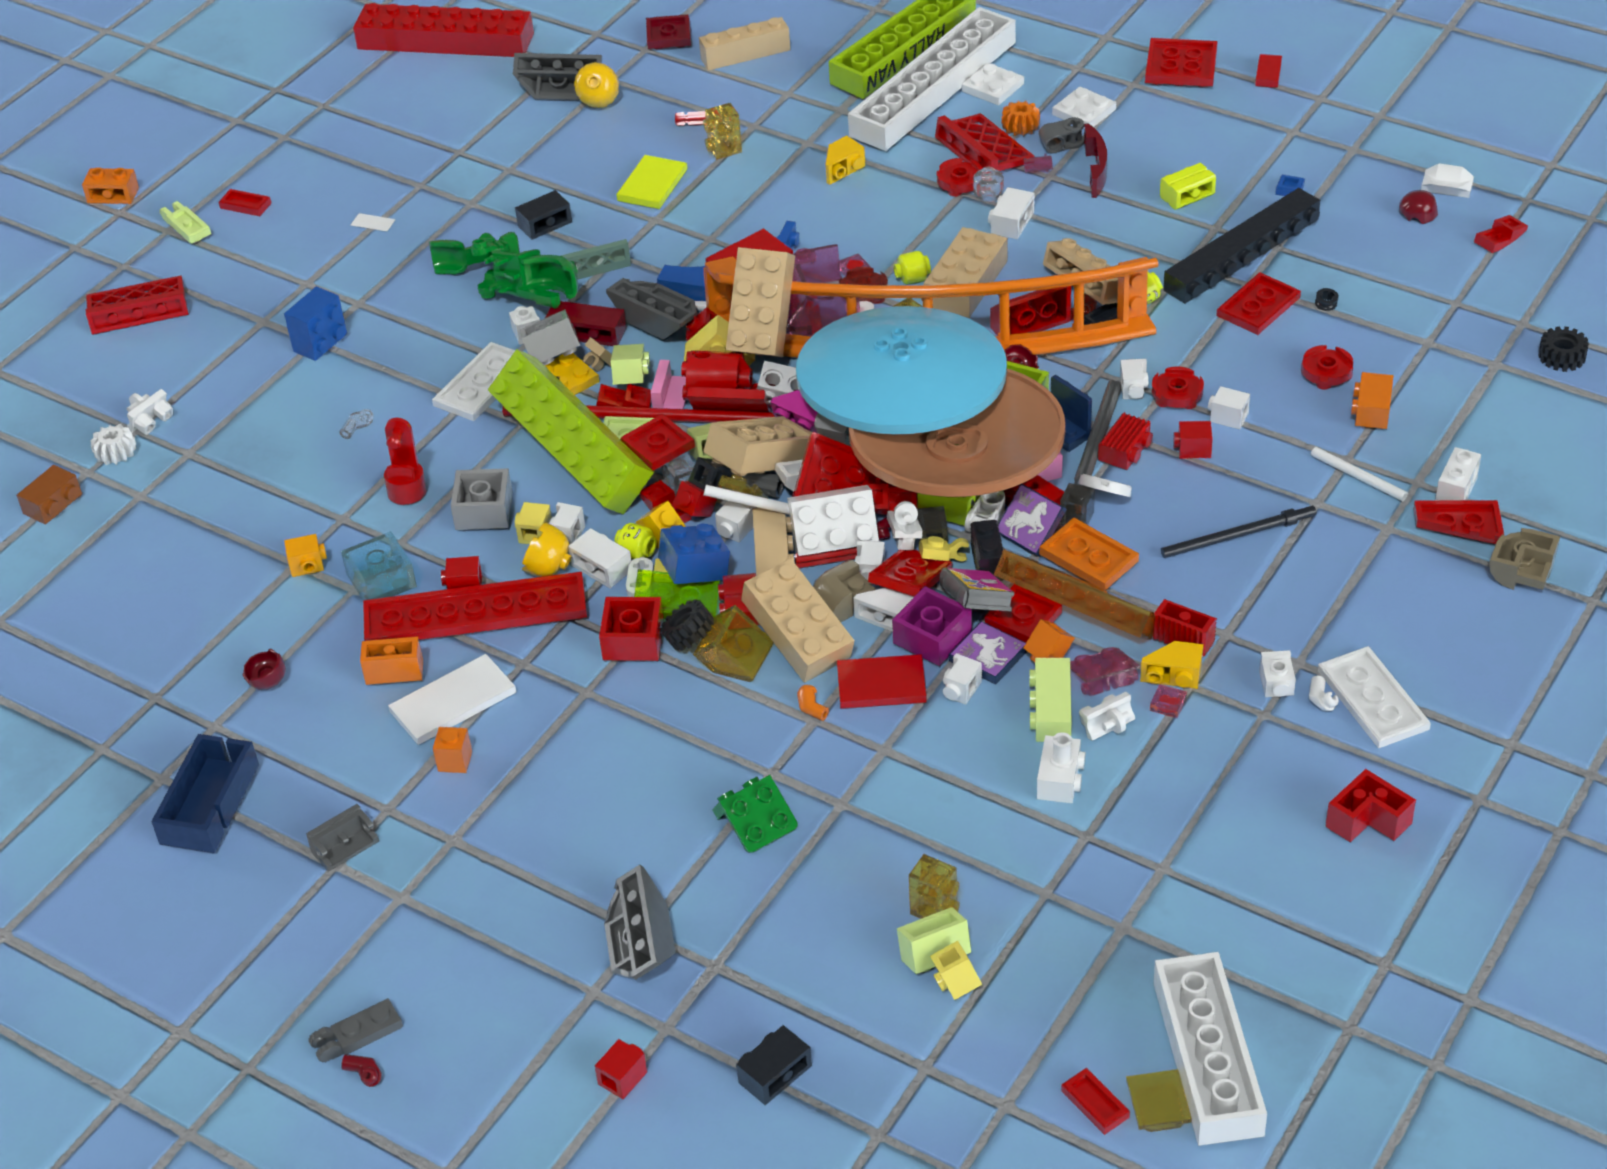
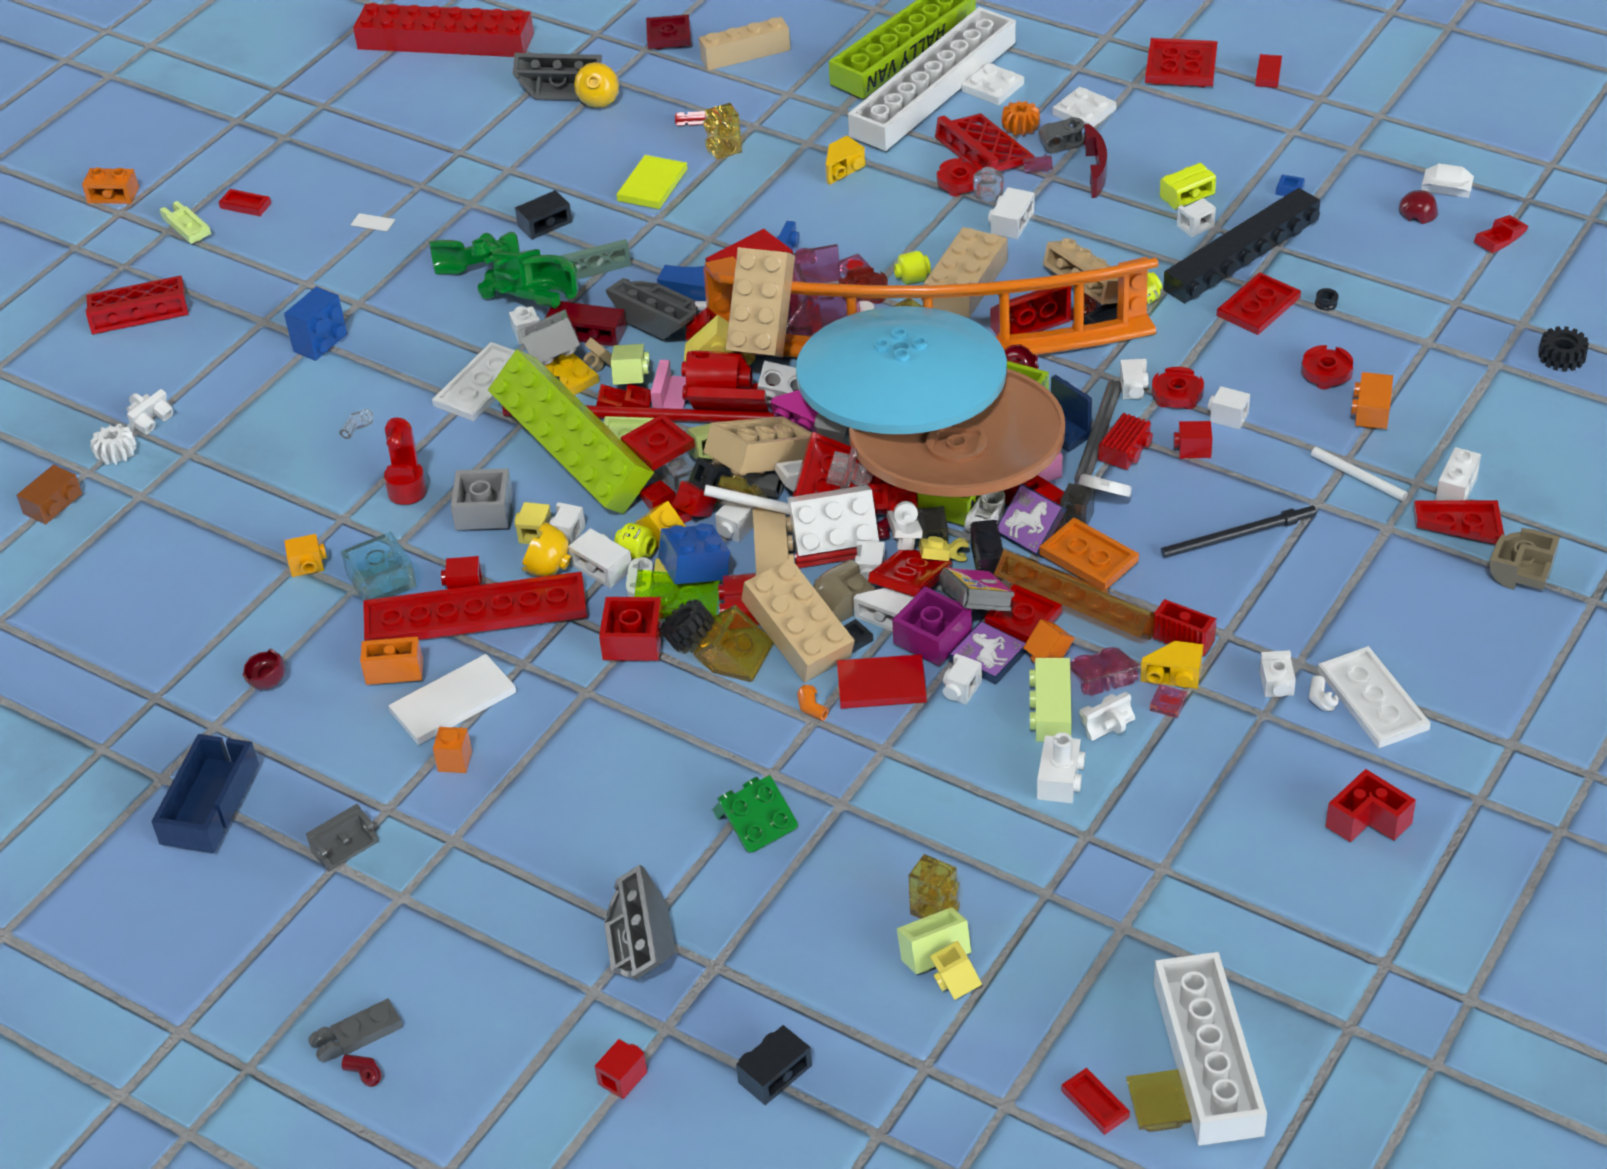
none -> clear hips [826,447,873,489]
none -> black tile [844,619,873,653]
none -> white brick [1177,198,1216,238]

